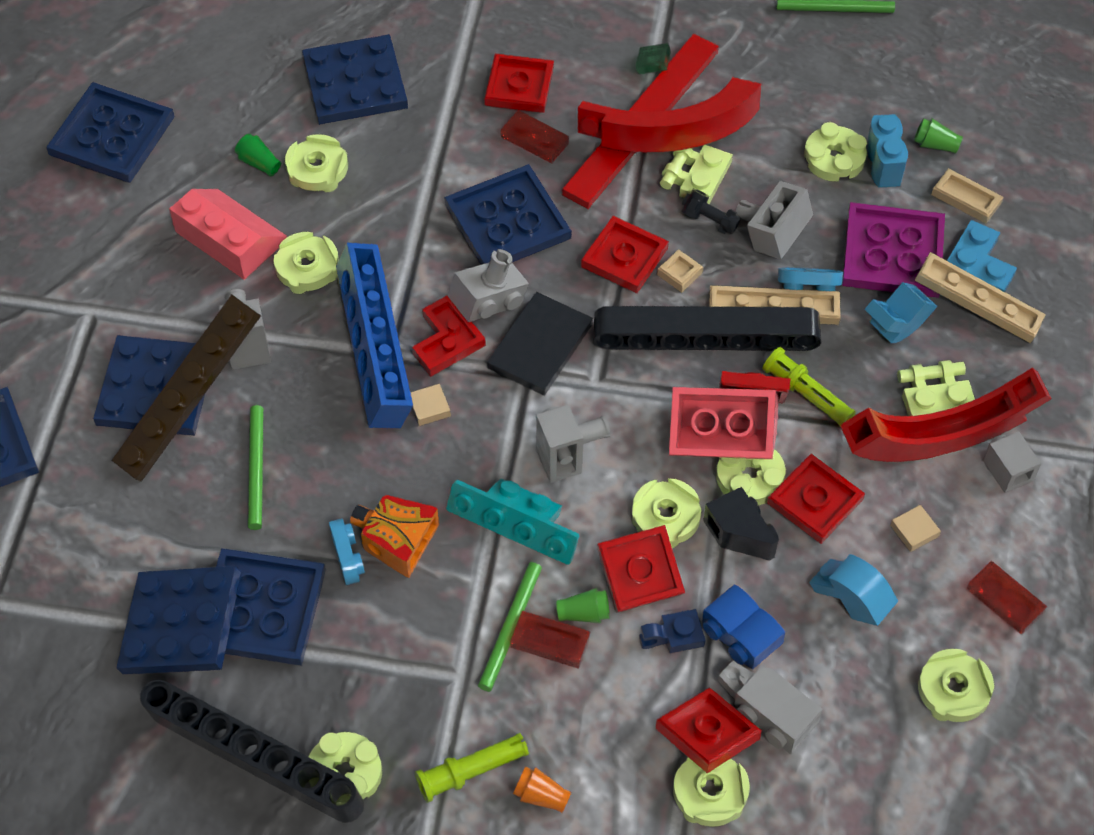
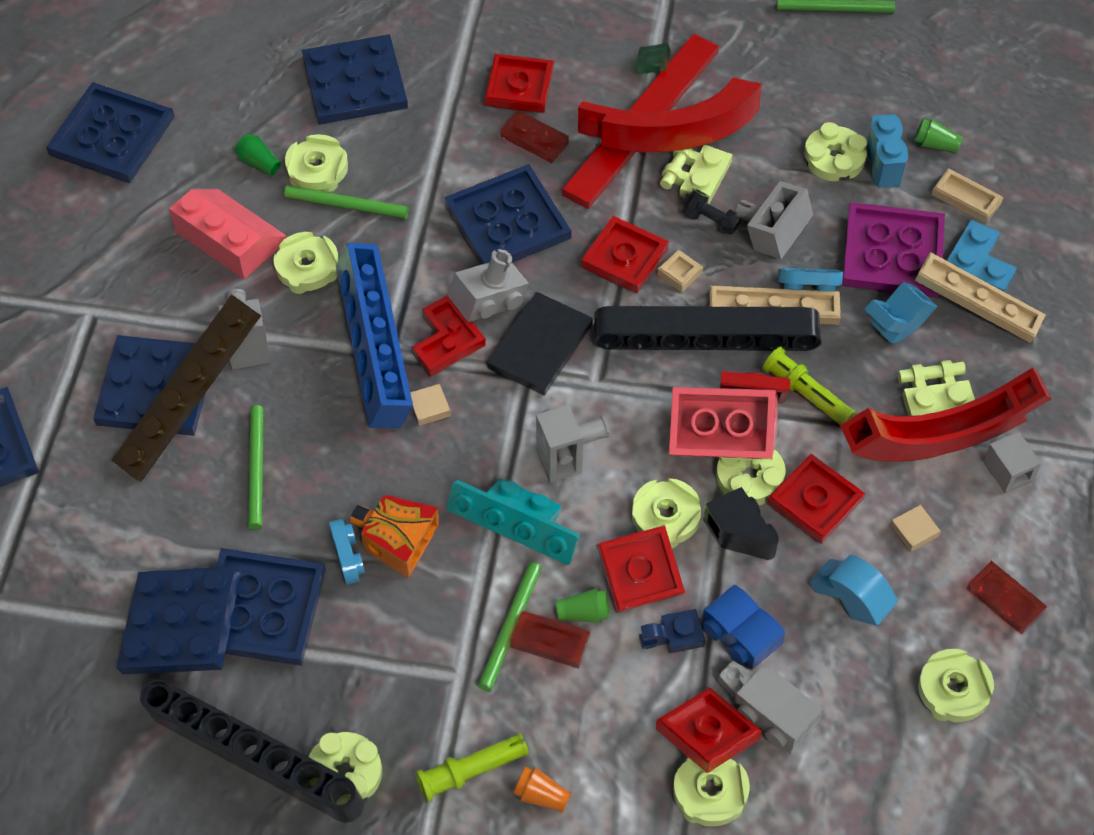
none -> bright green bar [284,185,409,219]

